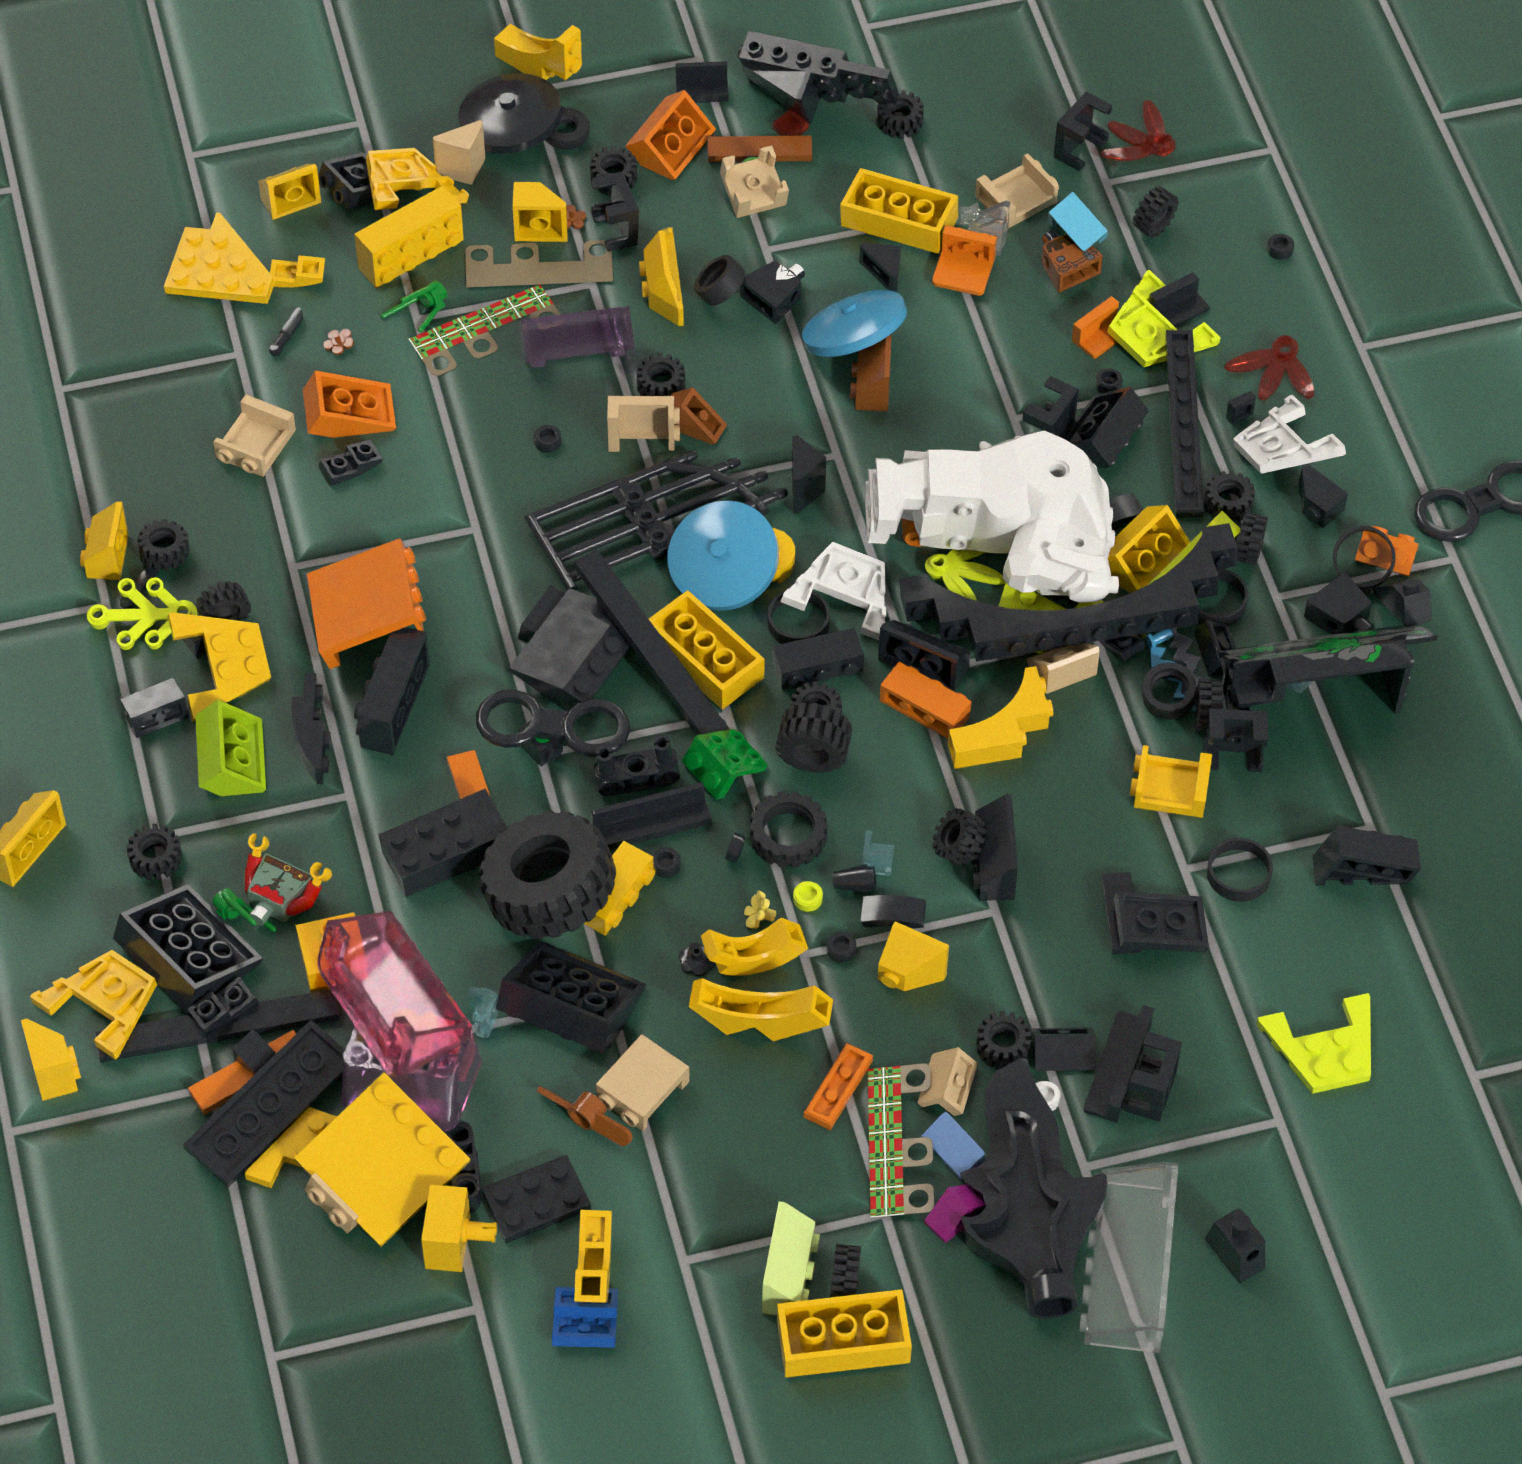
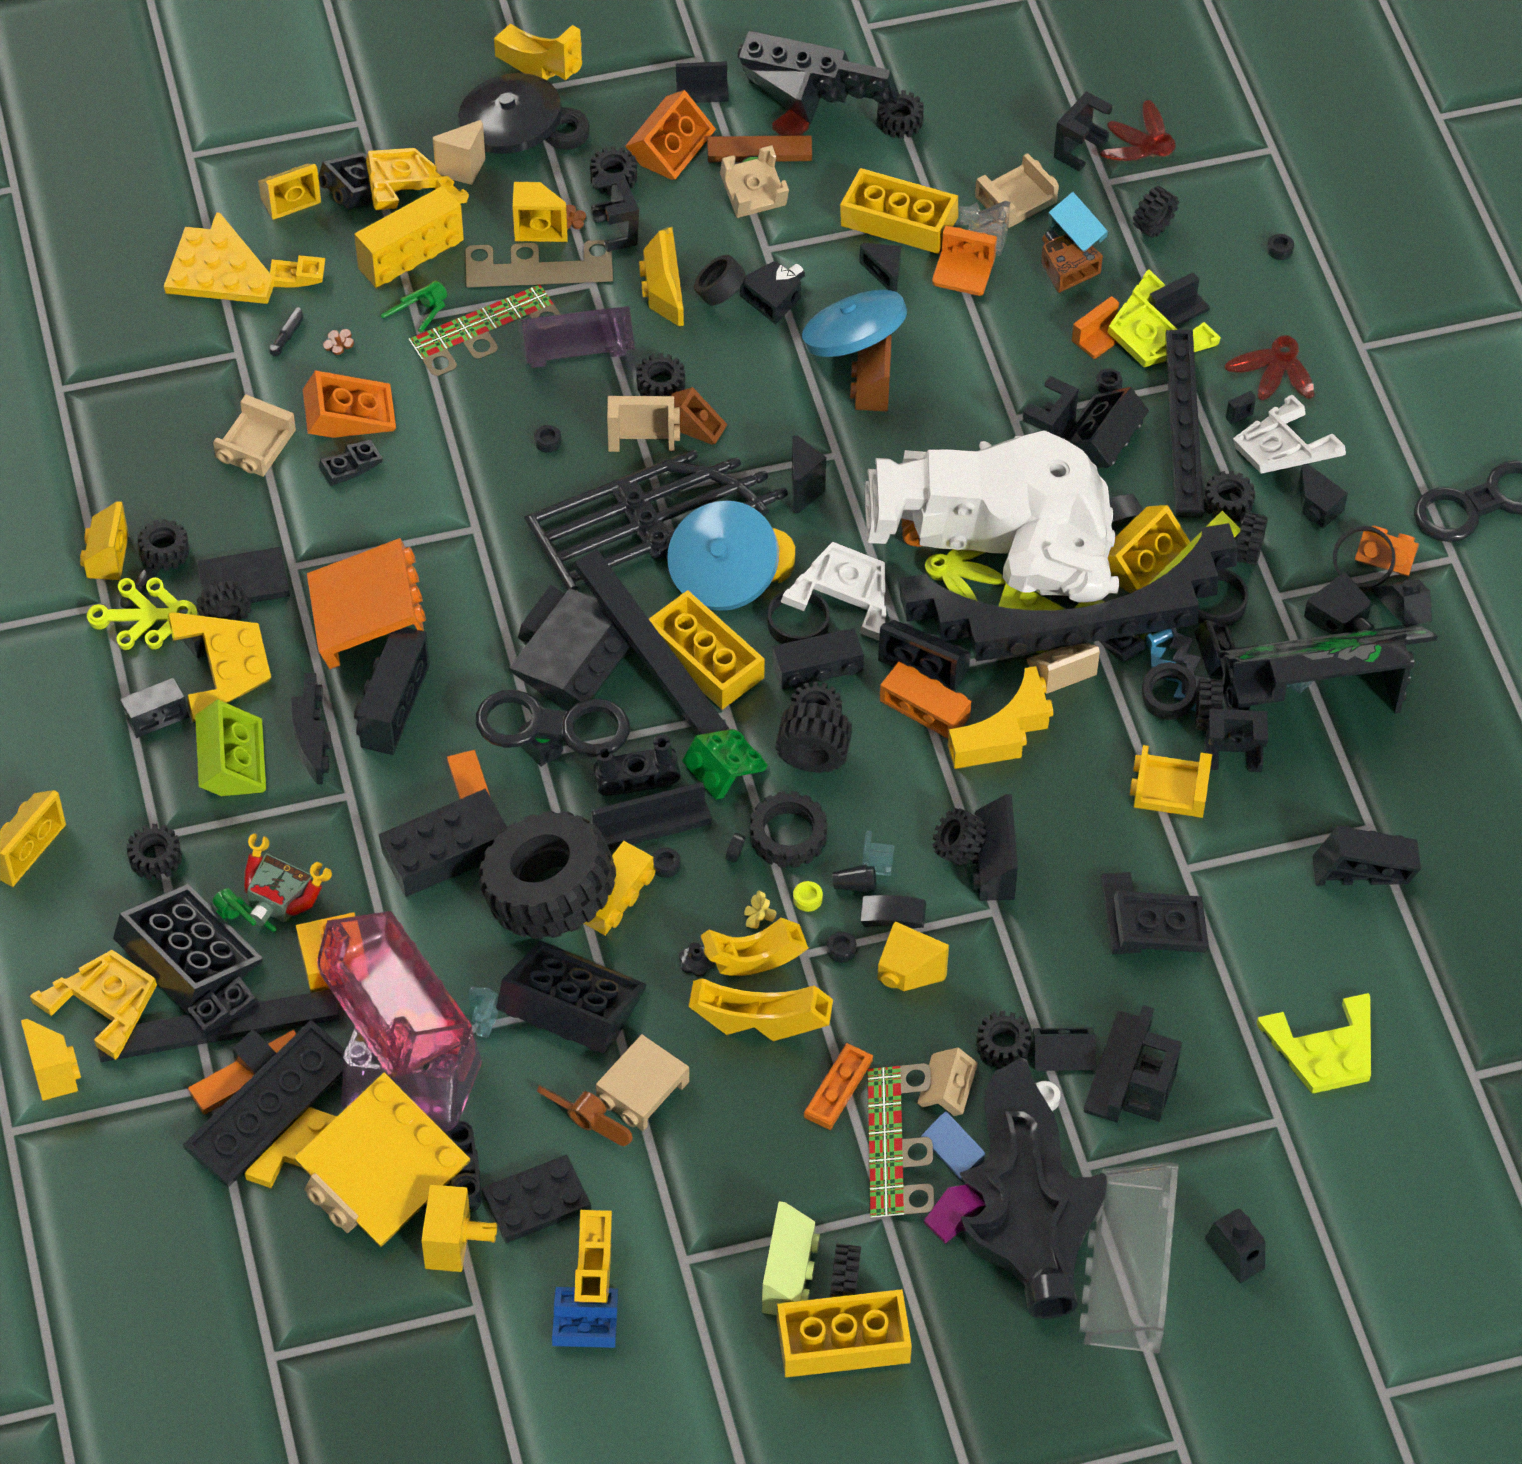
black tyre [1207,838,1273,902] -> none
none -> black tile [197,547,290,603]

